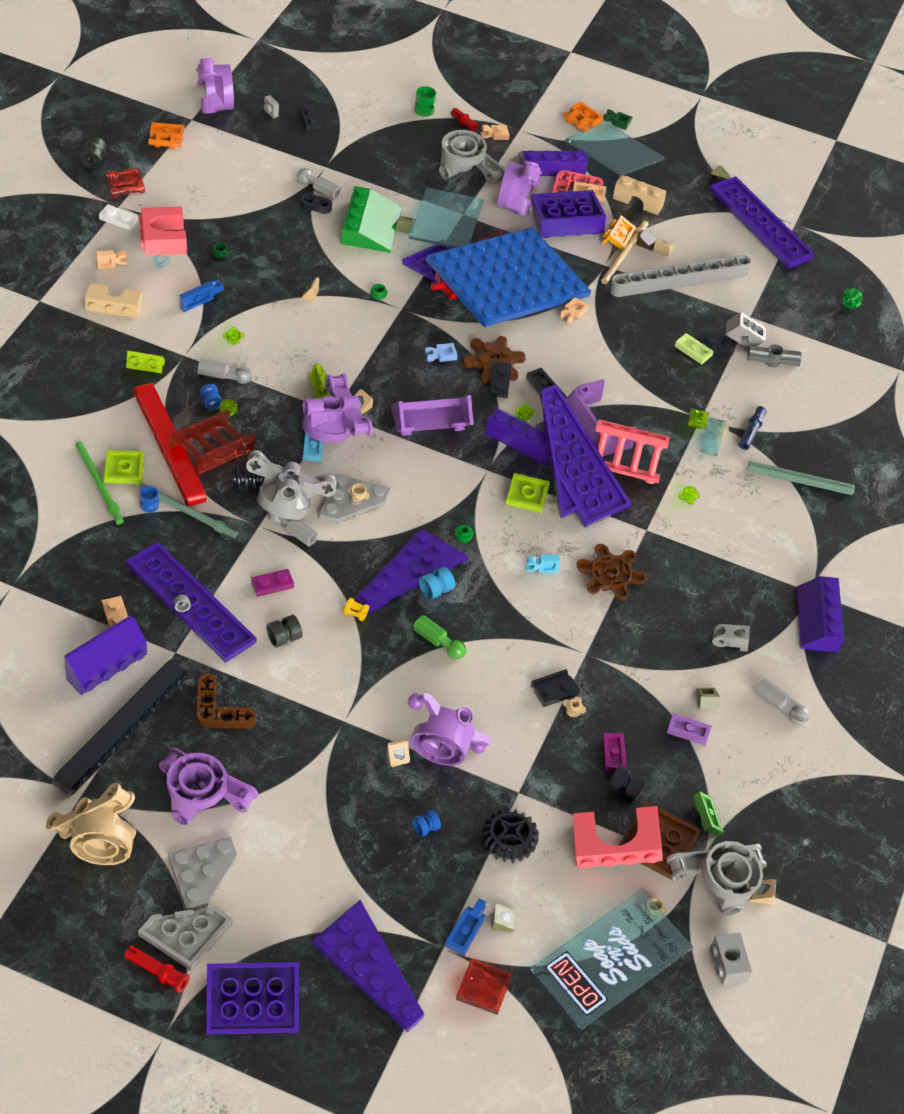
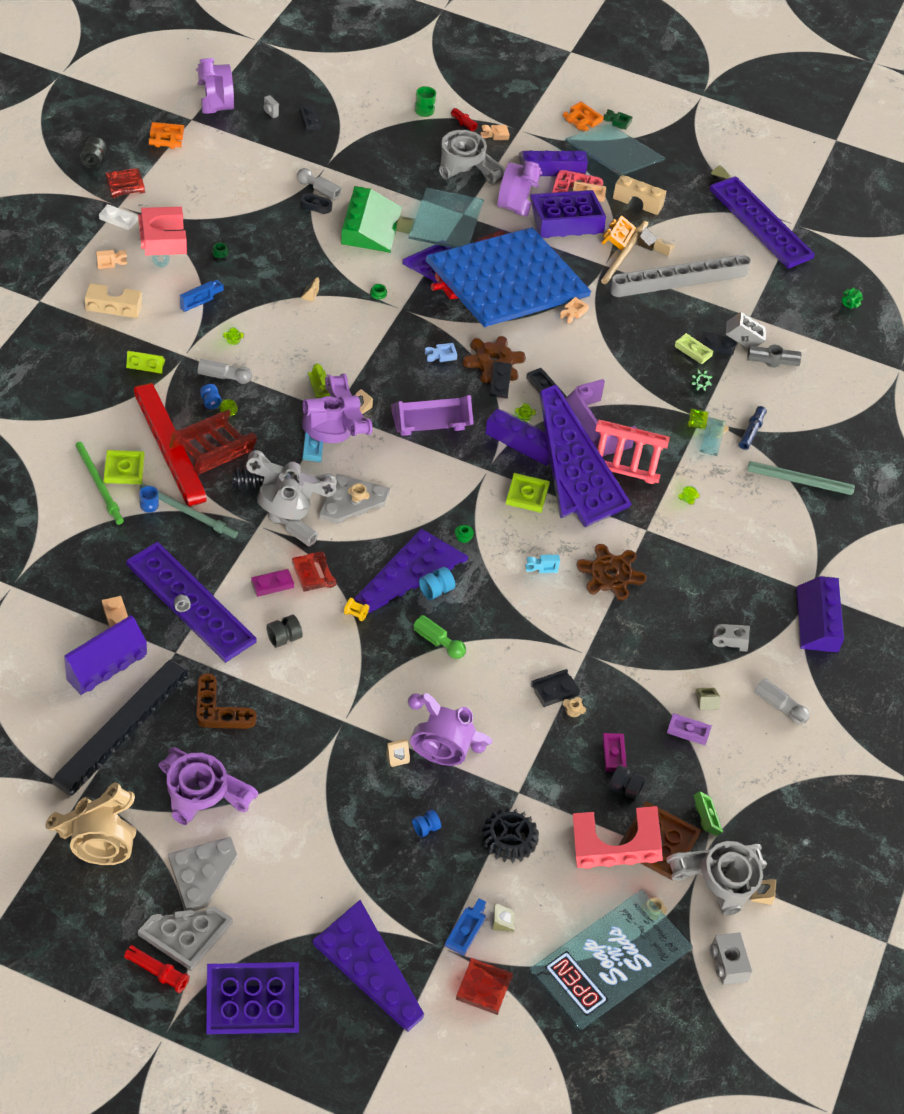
none -> clear red plate [292,552,337,592]
none -> green gear [690,369,712,391]

